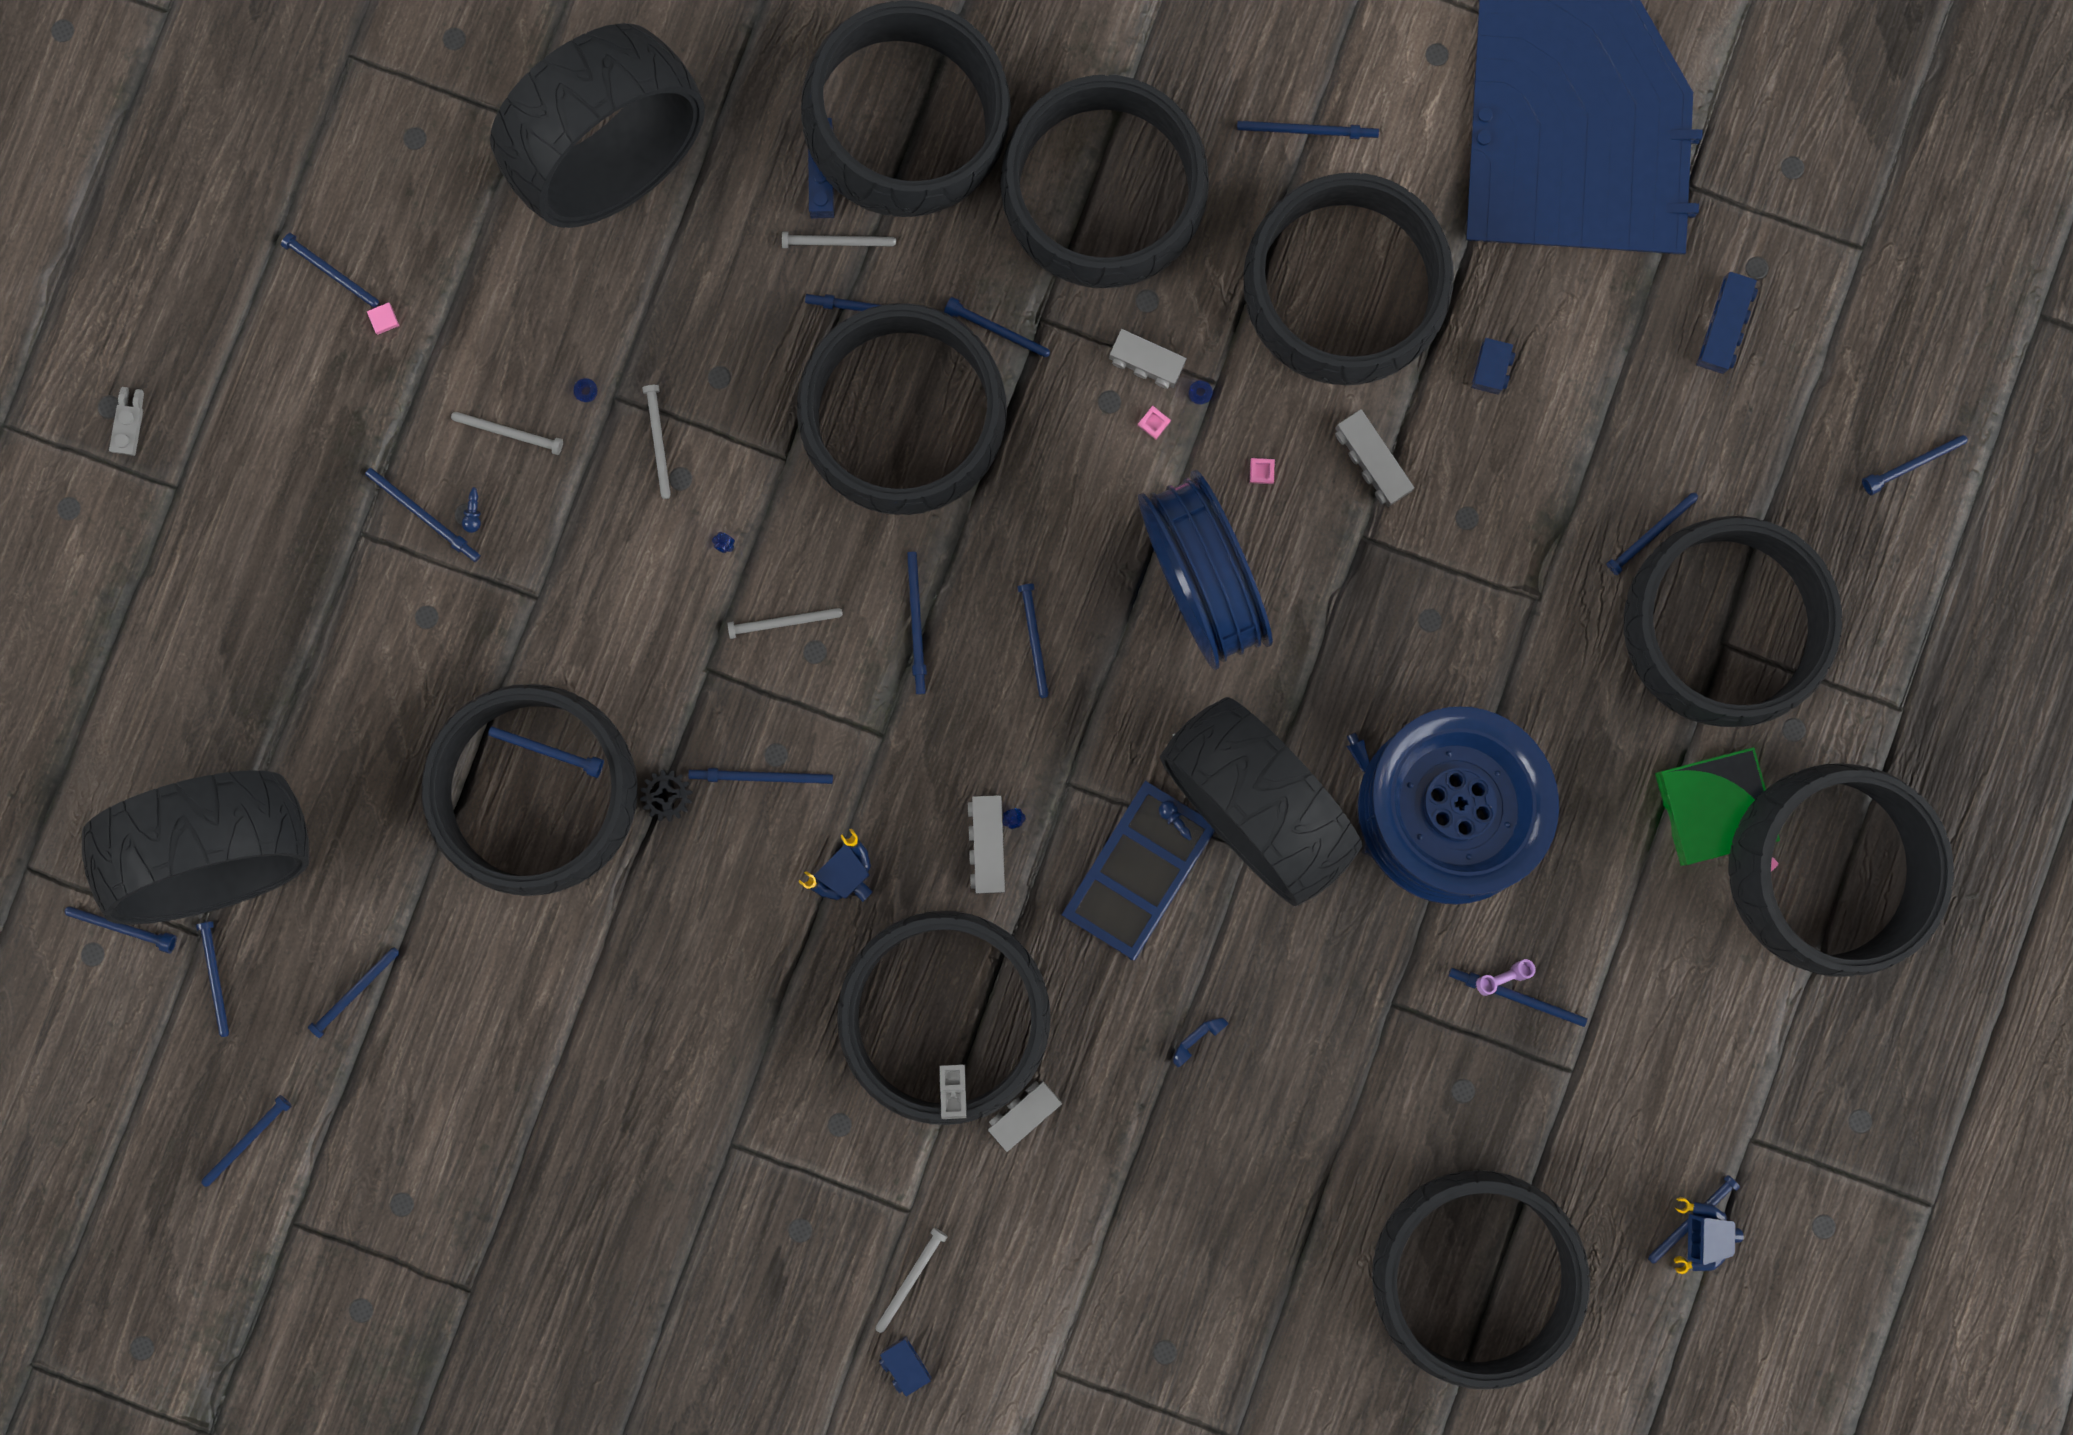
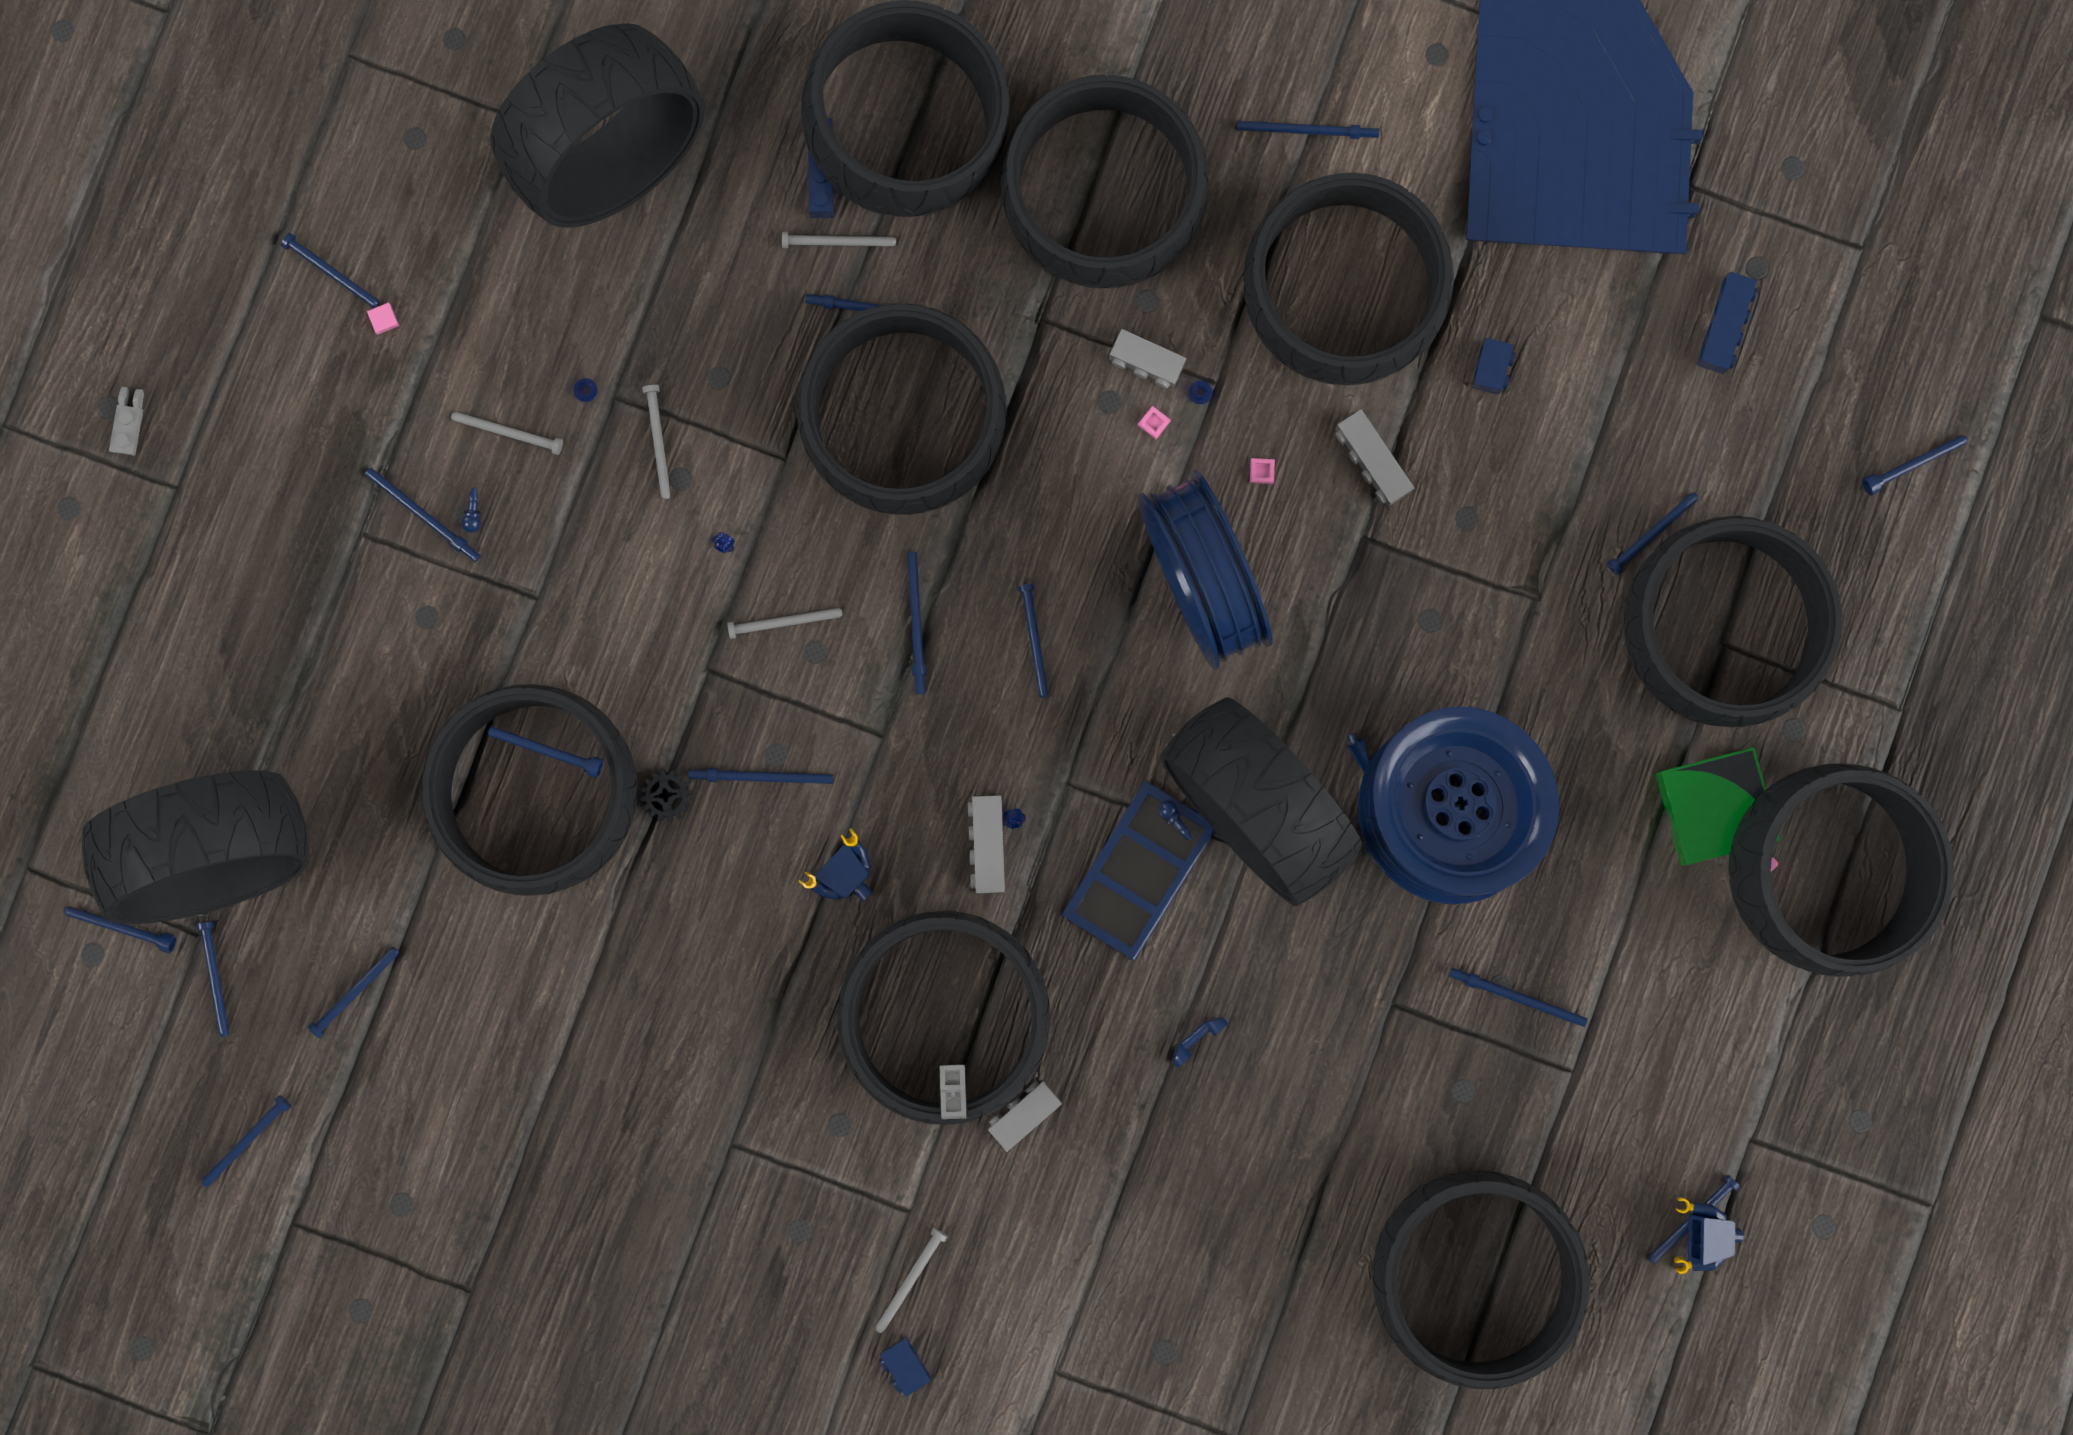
dark blue piece [944,296,1050,357] -> none
lavender bar [1476,959,1535,996] -> none

